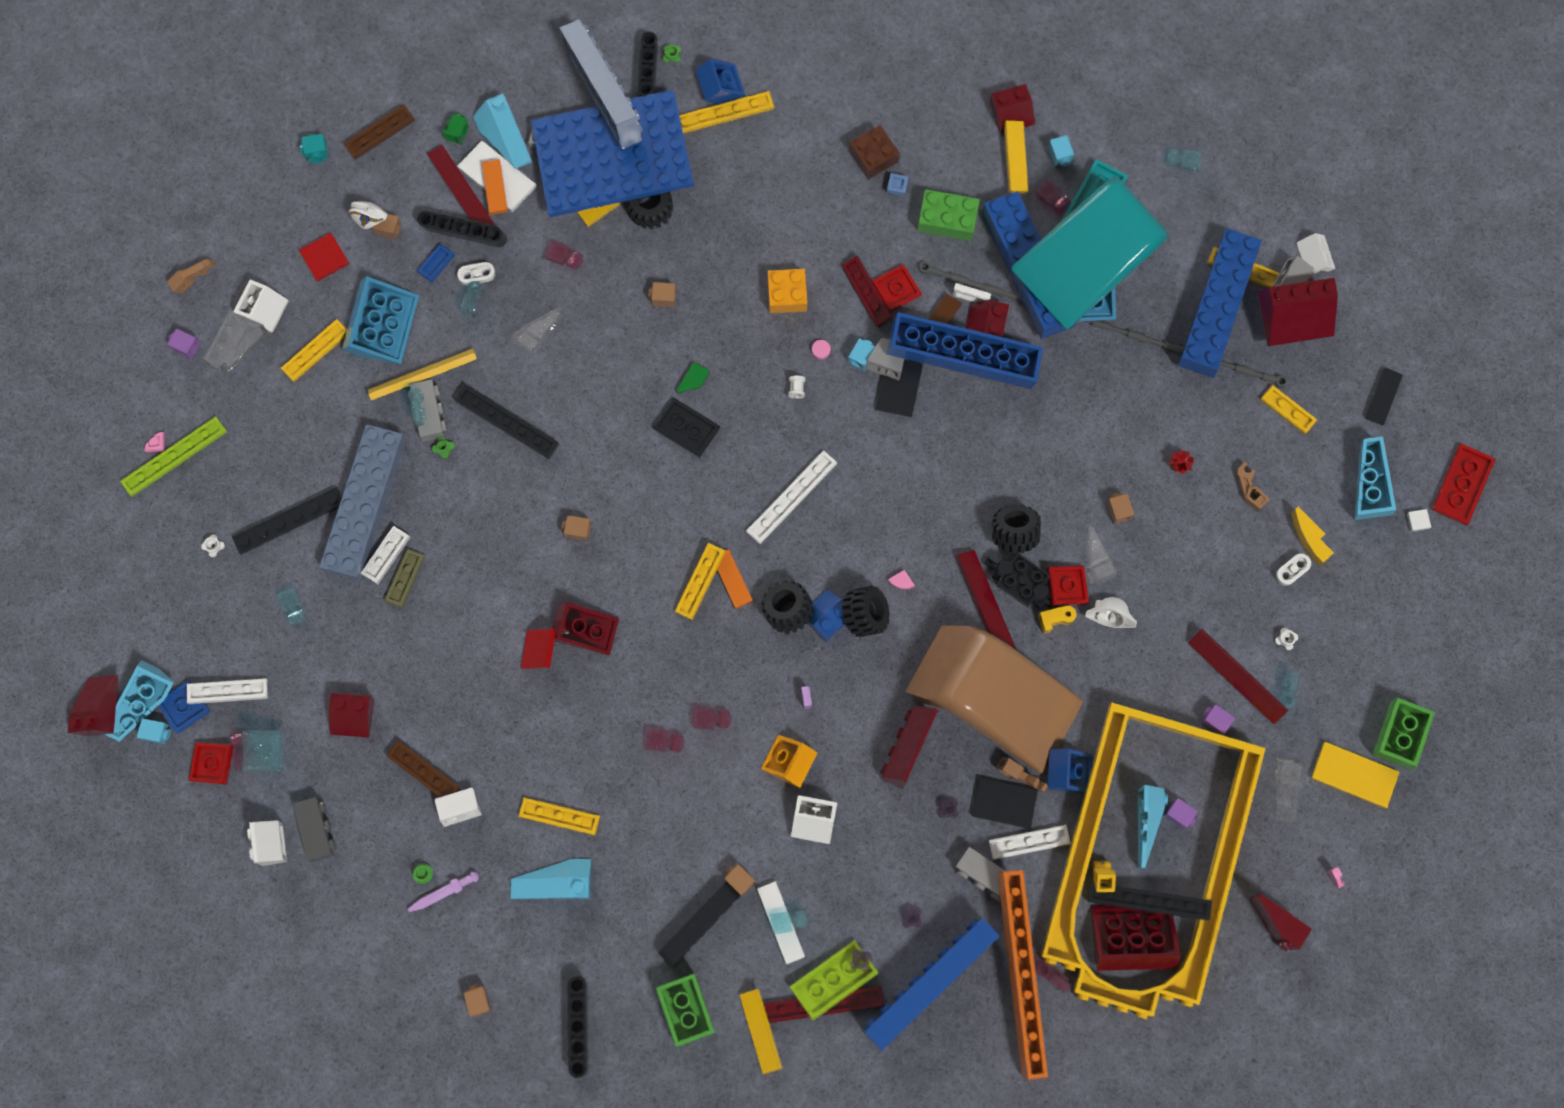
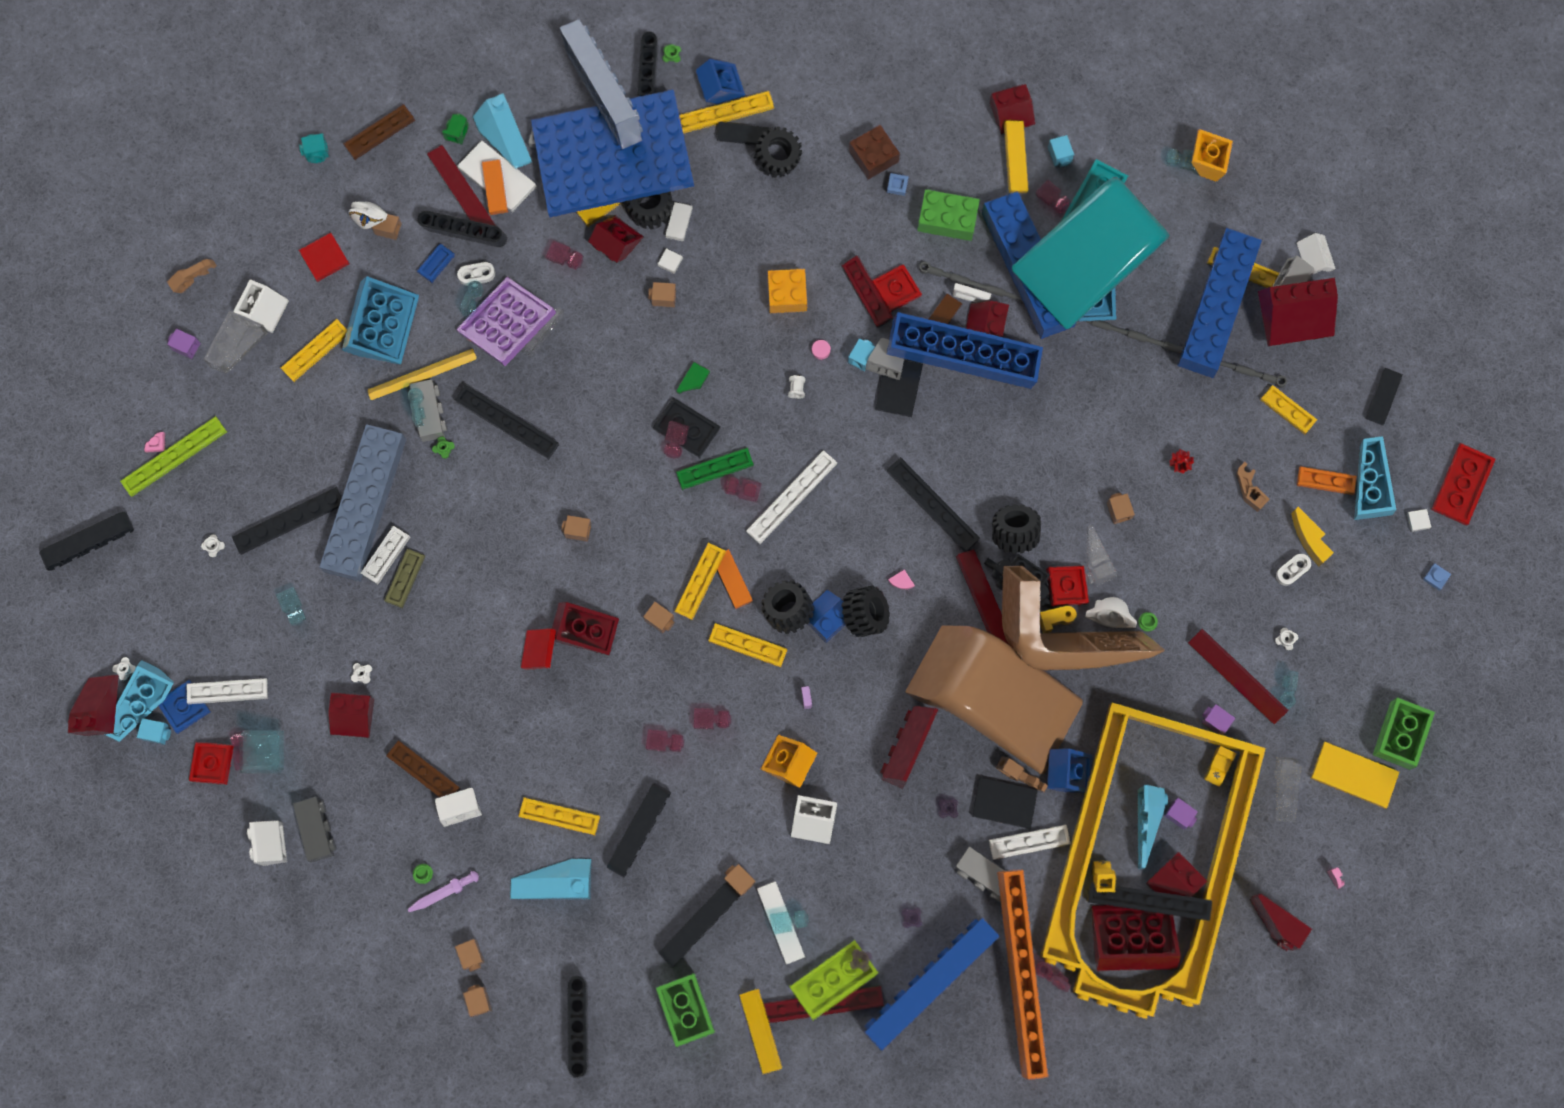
none -> black beam [39,512,134,571]
none -> white plate [112,657,136,681]
none -> white plate [351,663,372,684]
none -> medium nougat brick [455,939,485,972]
none -> medium lavender plate [456,277,556,366]
none -> dark red slope [588,215,644,263]
none -> black beam [607,783,671,878]
none -> medium nougat brick [643,602,675,633]
none -> white tile [658,249,683,274]
none -> clear pink plate [664,421,689,459]
none -> white tile [666,202,693,242]
none -> green tile [676,447,754,490]
none -> yellow tile [708,623,788,668]
none -> black tile [717,122,773,147]
none -> clear pink plate [724,477,762,503]
none -> black tyre [753,127,802,178]
none -> black plate [887,457,980,552]
none -> medium nougat piece [1002,566,1165,670]
none -> bright green plate [1138,612,1158,632]
none -> dark red slope [1146,852,1207,897]
none -> light orange slope [1191,129,1233,182]
none -> yellow leg [1204,746,1237,787]
none -> orange tile [1297,466,1357,495]
none -> medium blue plate [1423,564,1451,591]

